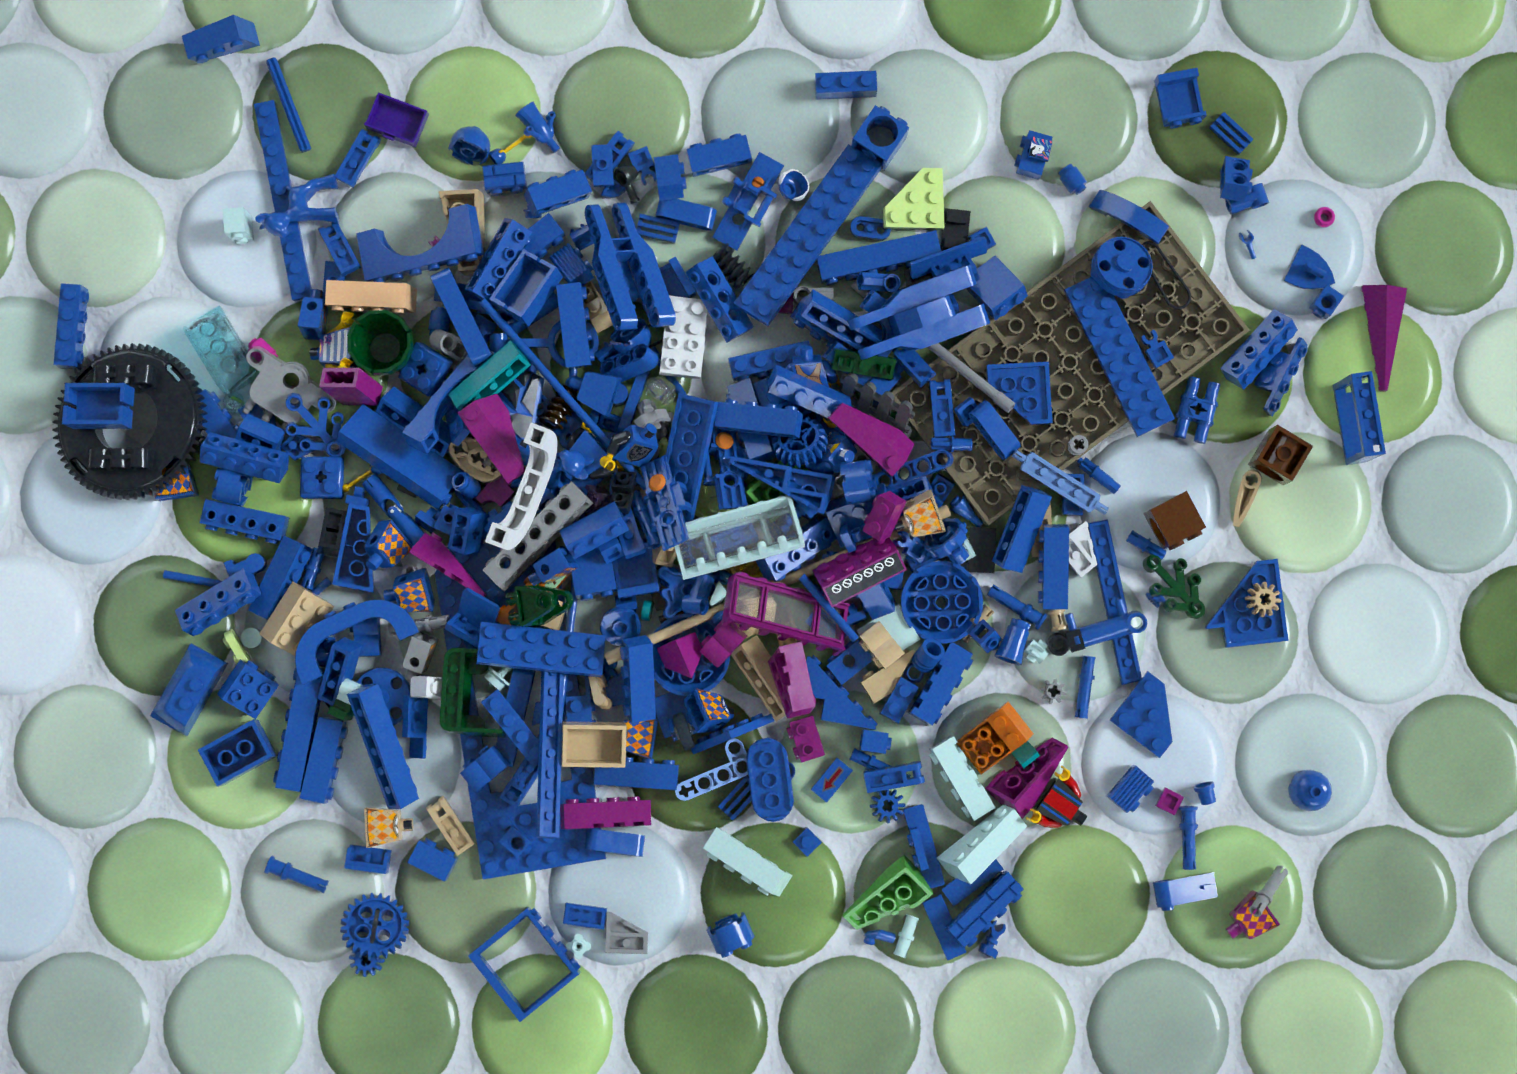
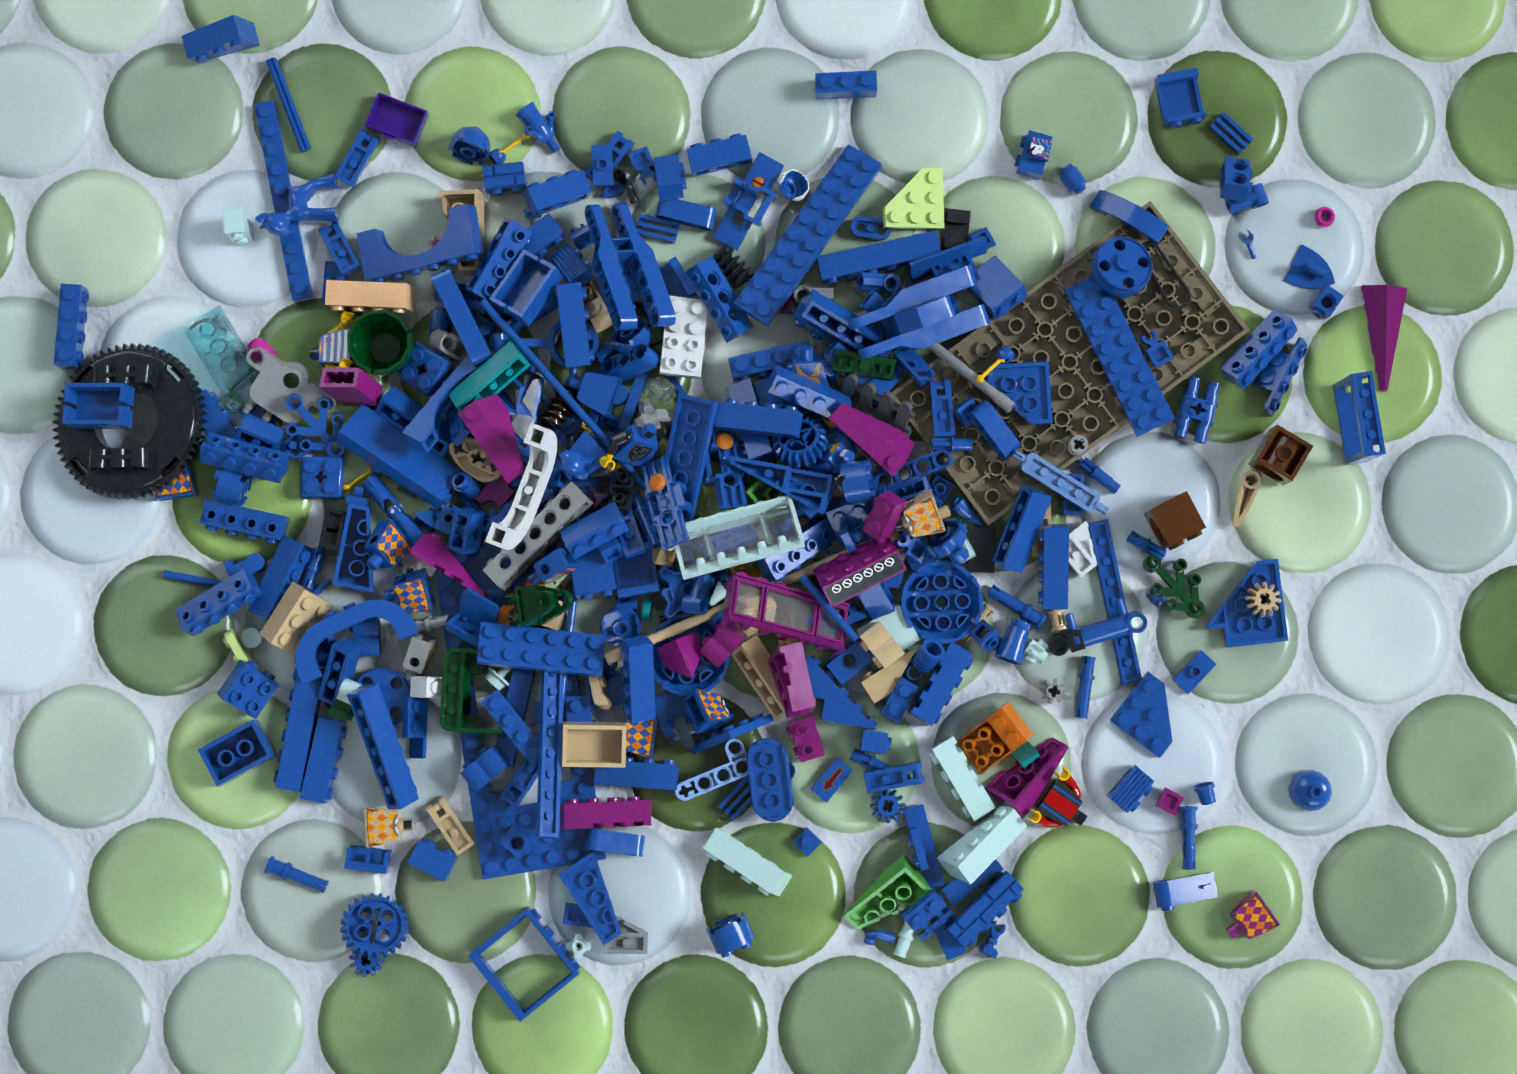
blue windscreen [150,643,228,736] -> none
blue torso [298,289,328,340] -> none
blue brick [851,105,910,171] -> none
light grey pin [1249,865,1288,917] -> none
none -> blue wing [558,851,622,945]
none -> blue plate [901,888,954,941]
none -> hinge [976,346,1014,383]
none -> blue plate [1173,650,1216,694]

